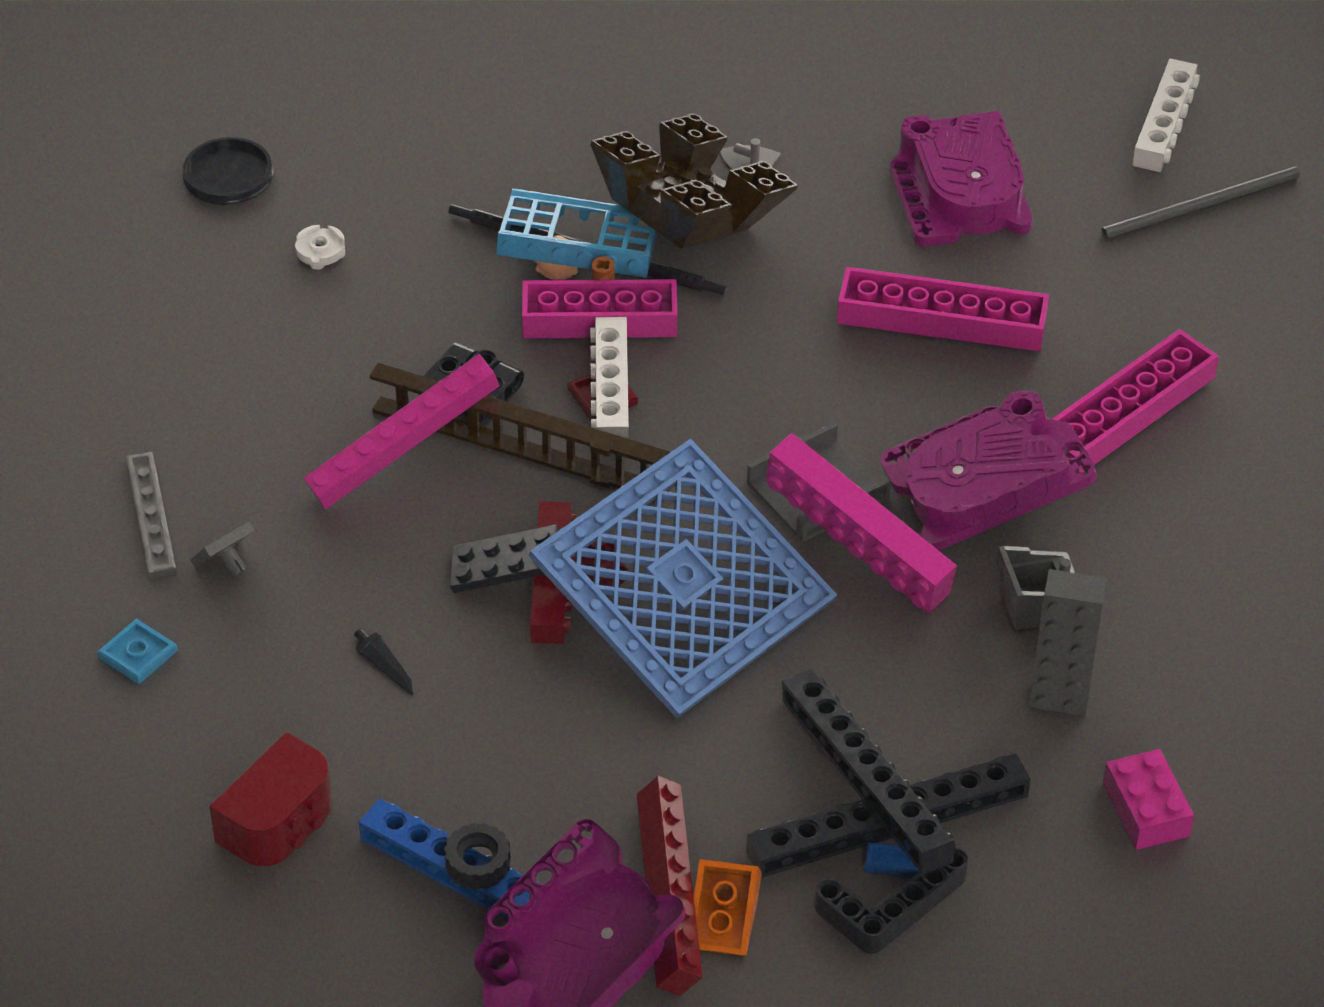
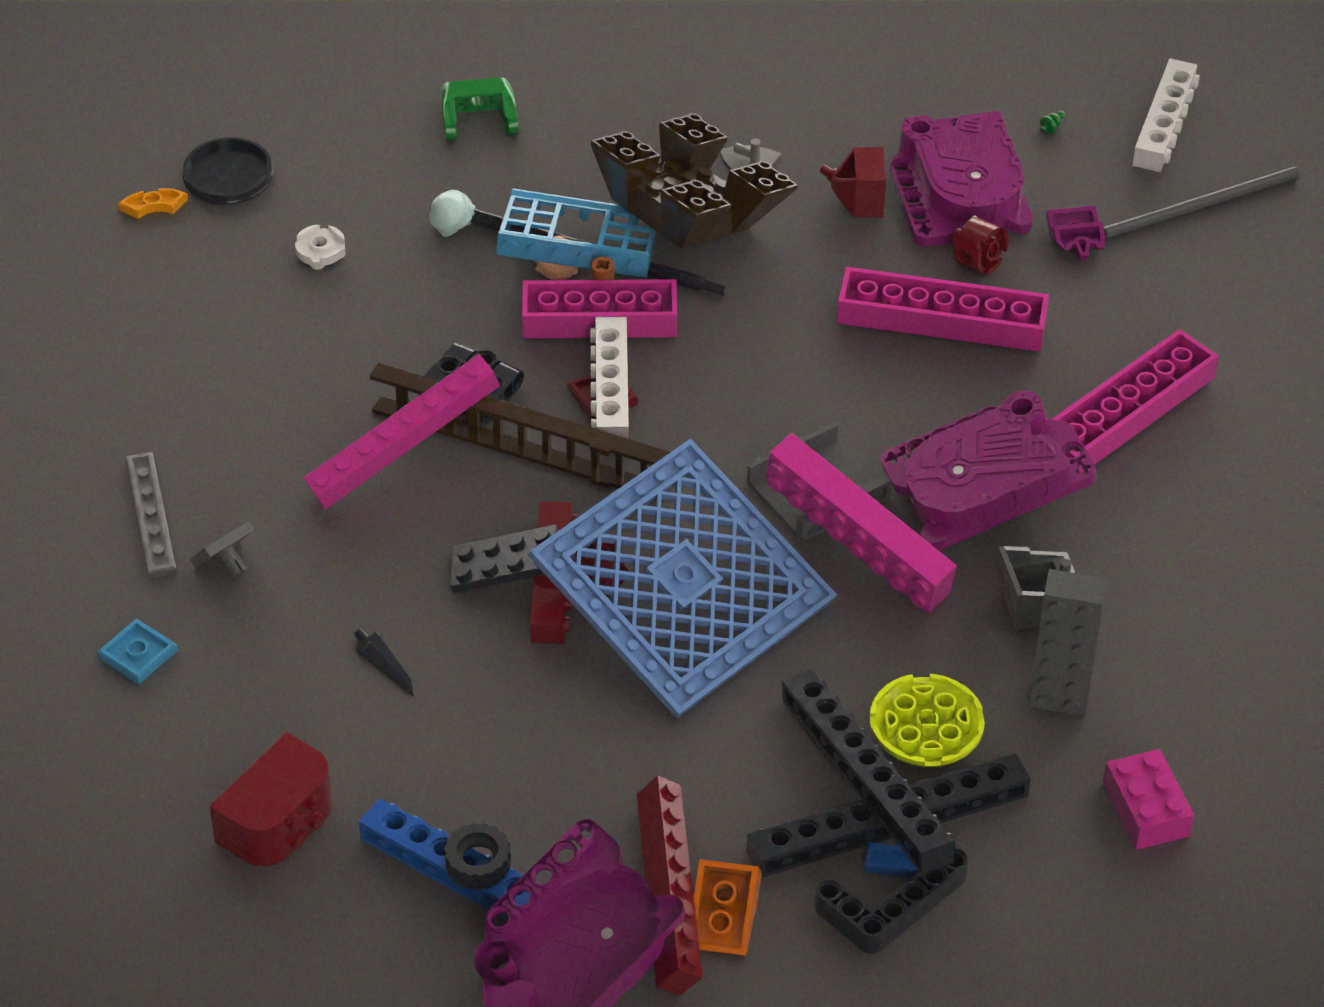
none -> light orange tile [118,188,188,219]
none -> light aqua hair [429,190,475,237]
none -> green connector [441,77,519,141]
none -> dark red piece [820,147,886,217]
none -> neon yellow brick [870,674,985,767]
none -> dark red brick [952,215,1009,274]
none -> green hair [1040,111,1066,134]
none -> magenta plate [1045,205,1105,261]

